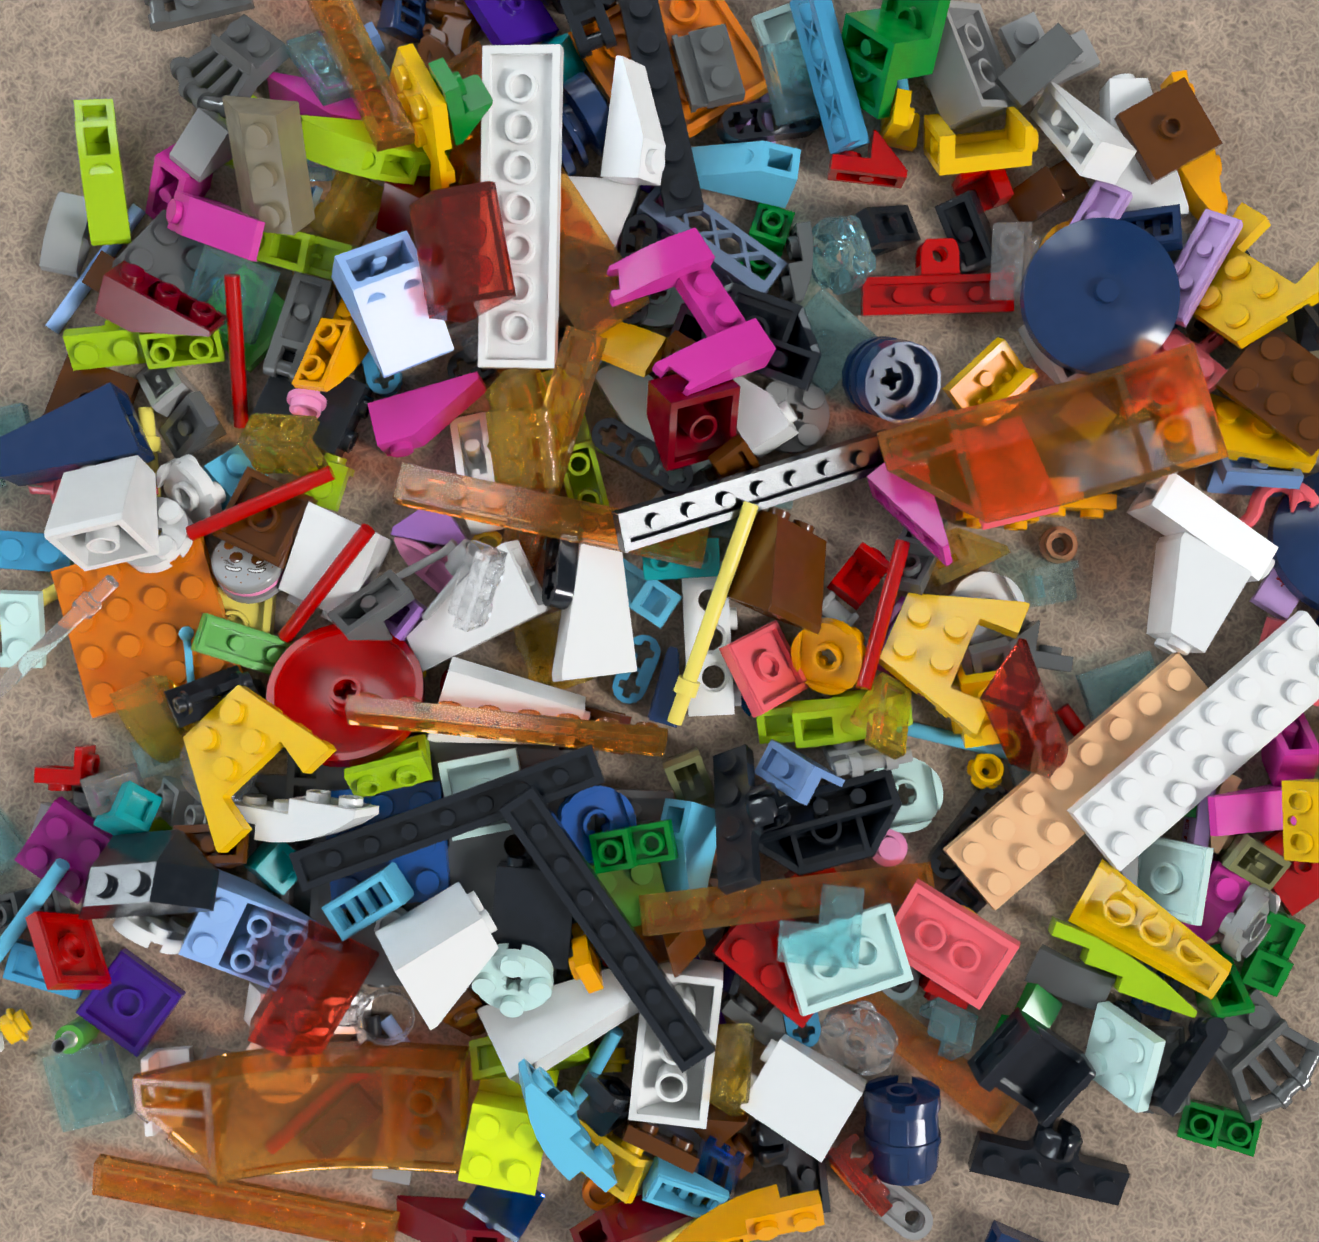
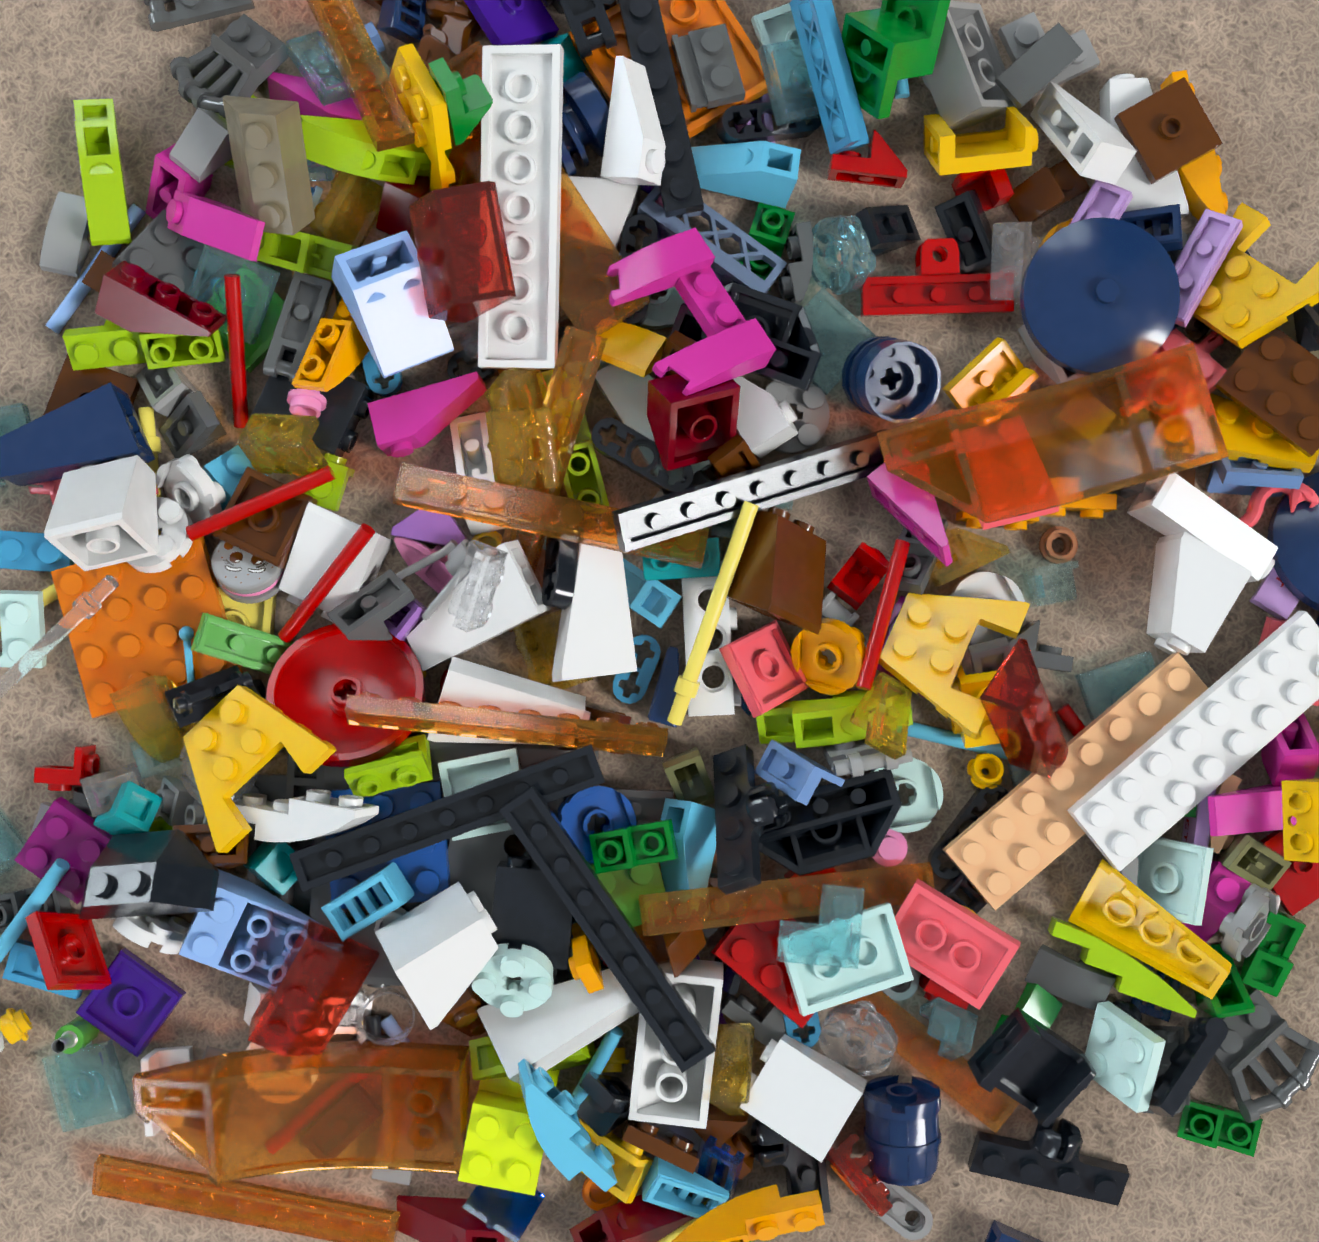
yellow bracket [879,88,920,151] -> none

